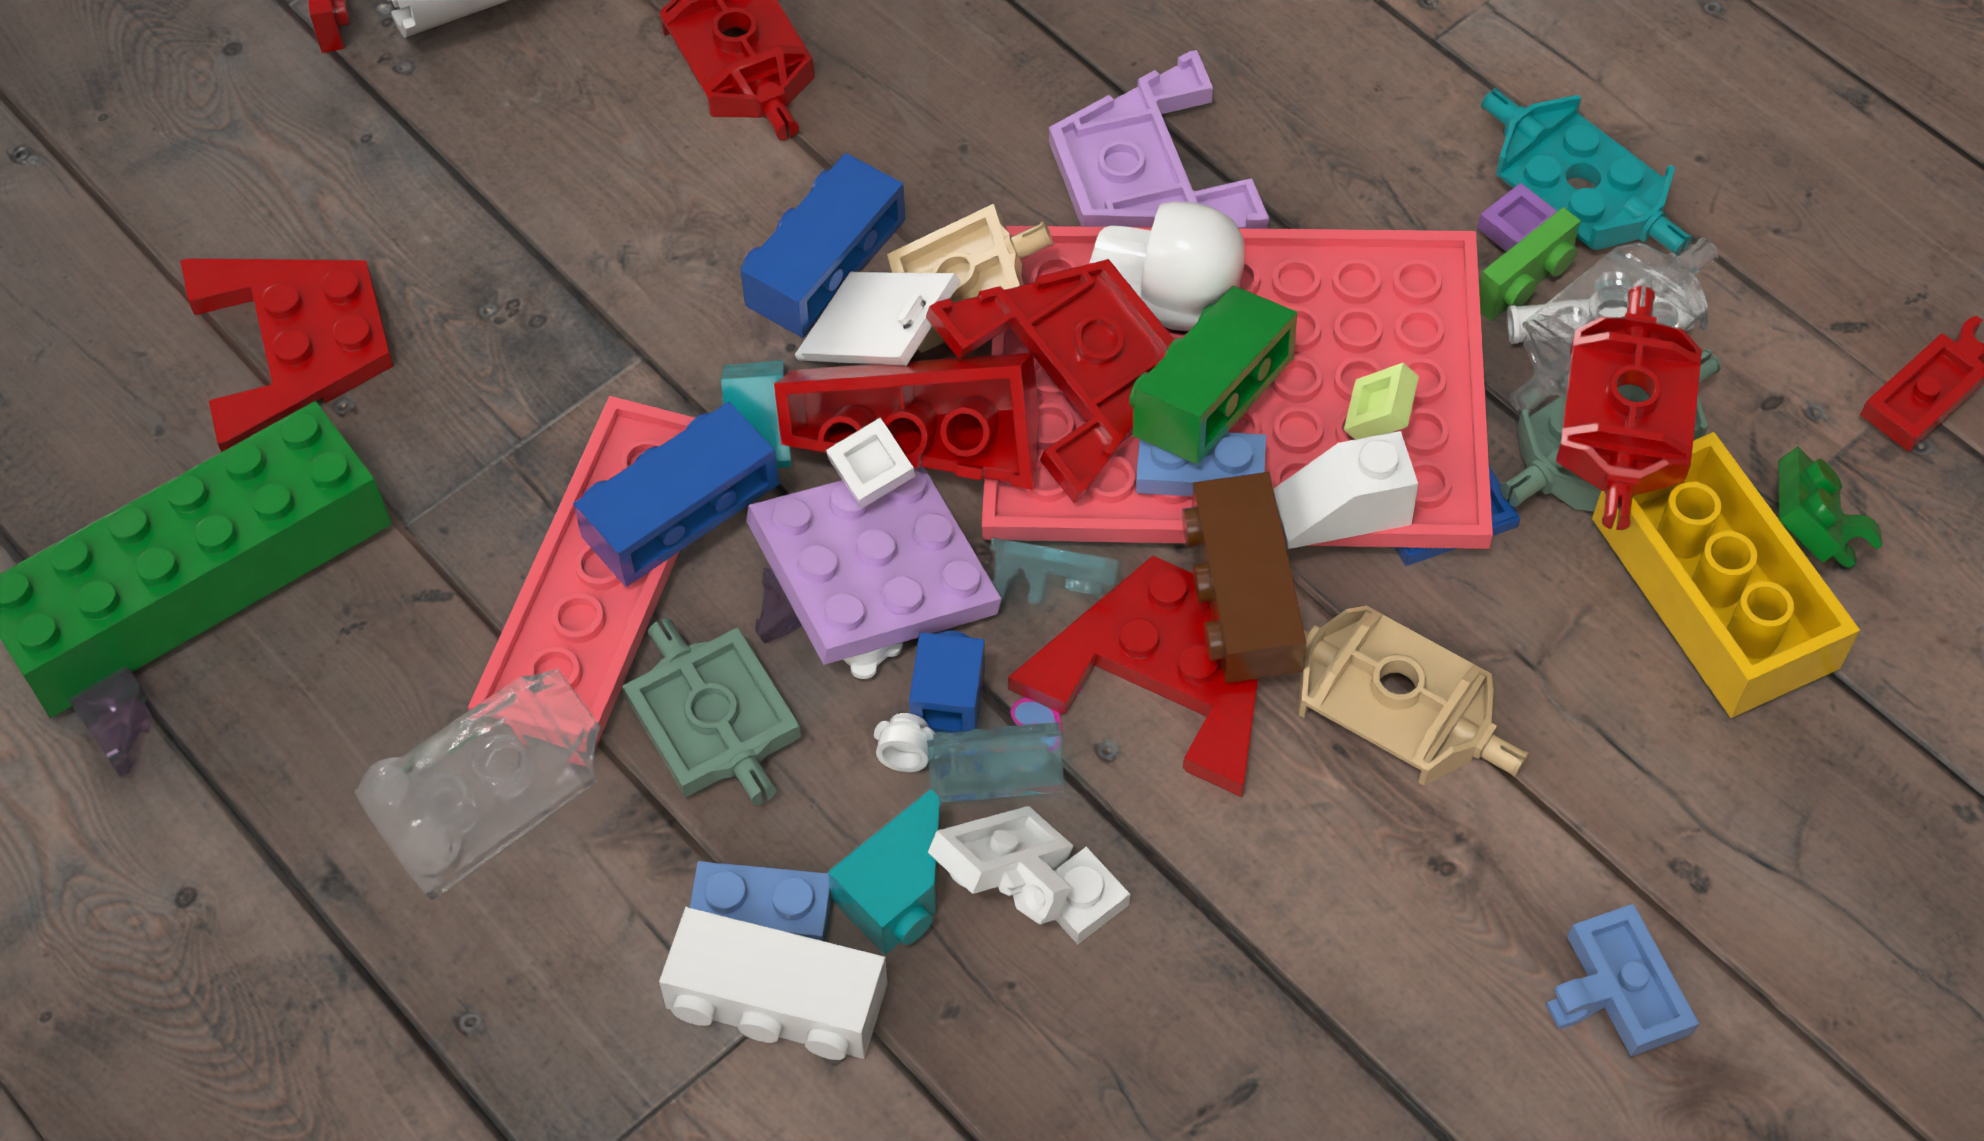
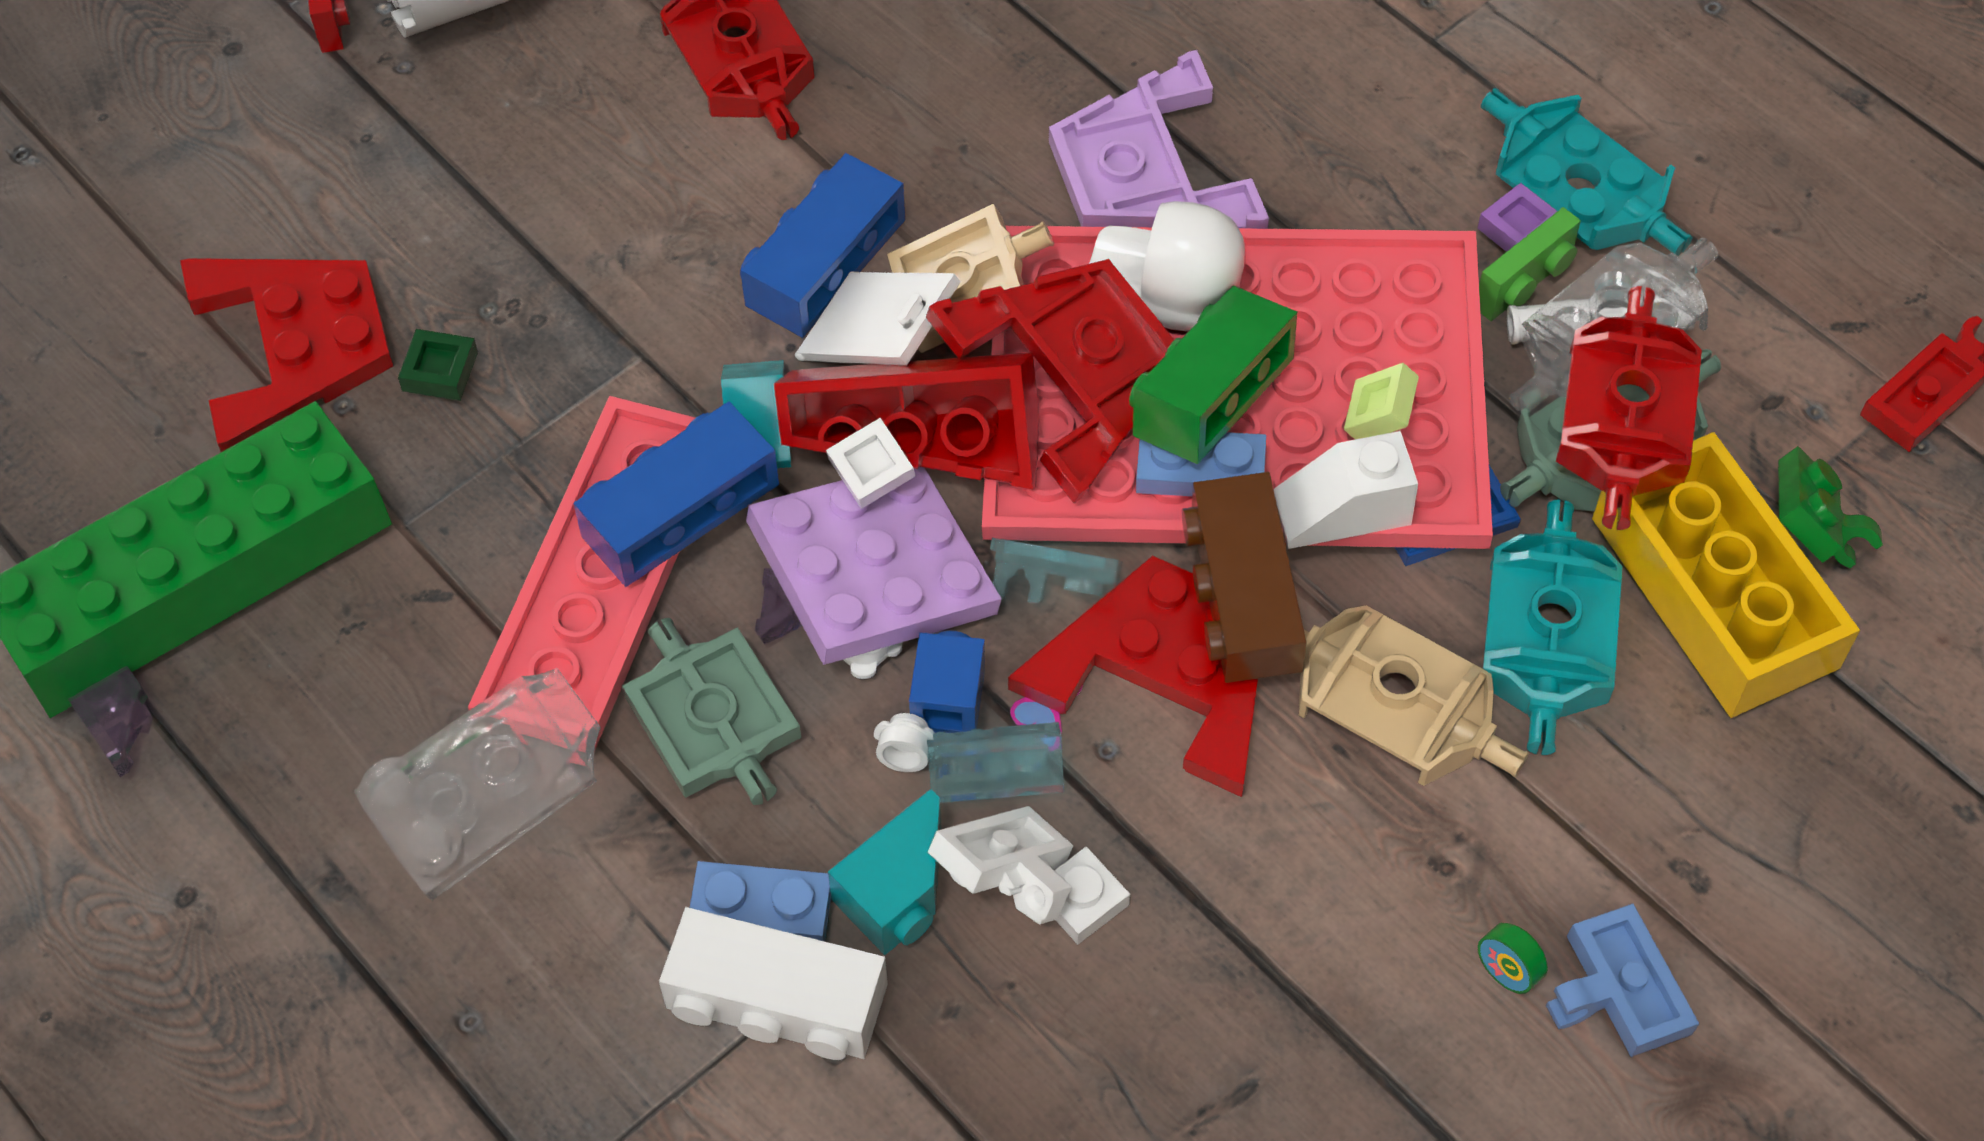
none -> dark green plate [398,329,478,401]
none -> tile [1478,923,1548,994]
none -> teal plate [1482,500,1623,755]

